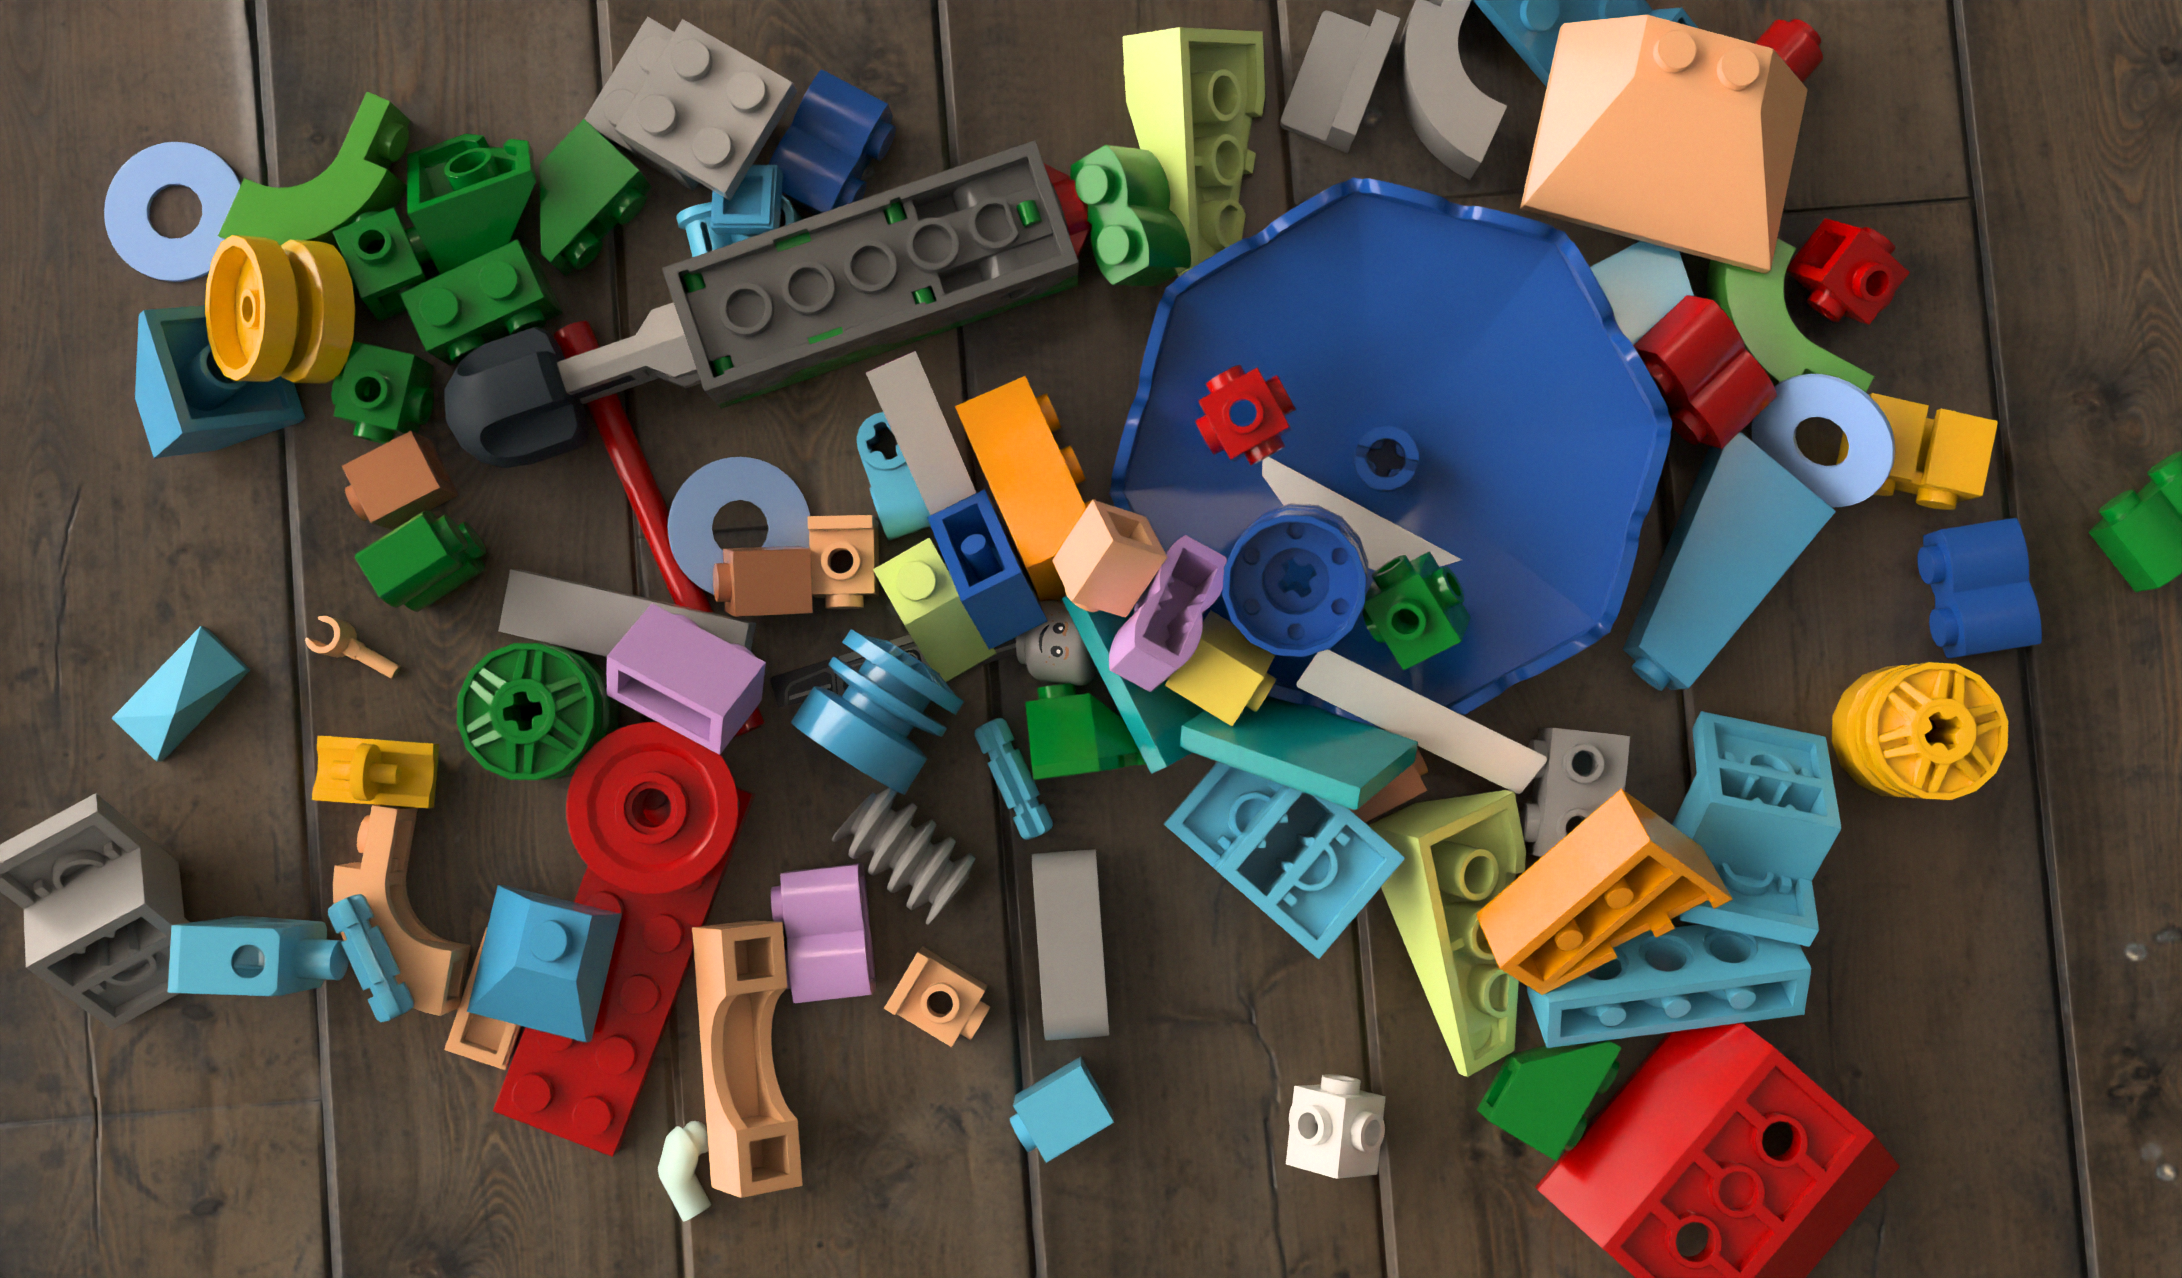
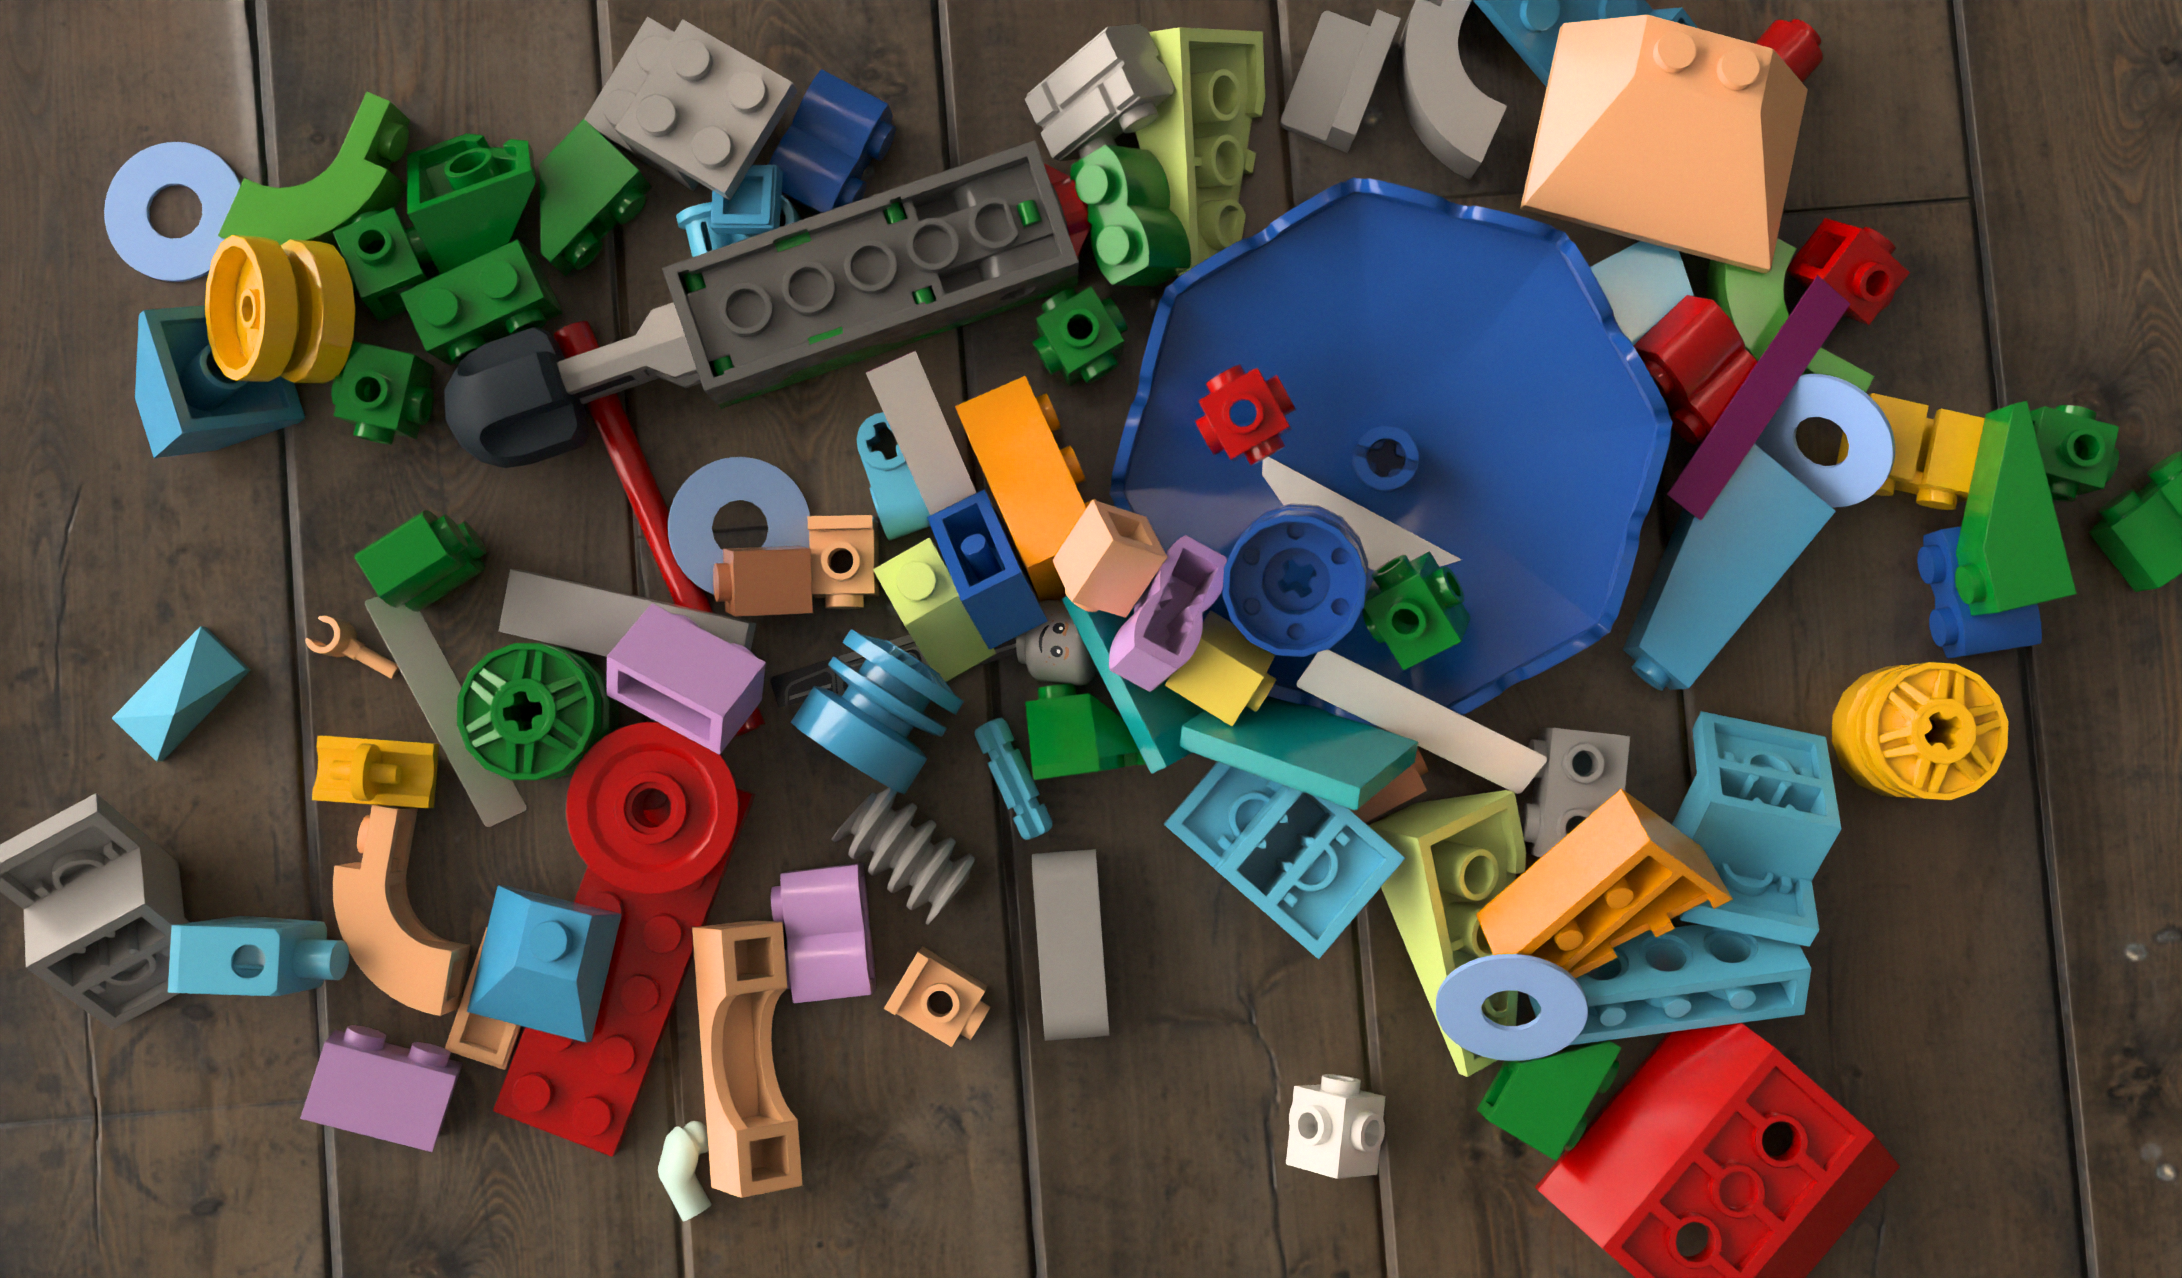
medium azure axle [328,894,414,1022] -> none
nougat brick [342,431,459,530] -> none
medium azure brick [1009,1056,1114,1163] -> none
none -> lavender brick [300,1025,463,1152]
none -> white sticker [365,596,526,827]
none -> light grey brick [1025,24,1175,162]
none -> green brick [1032,286,1128,387]
none -> light blue gear [1436,954,1588,1061]
none -> magenta sticker [1667,275,1850,521]
none -> green slope [1955,401,2077,616]
none -> green brick [2030,405,2119,502]

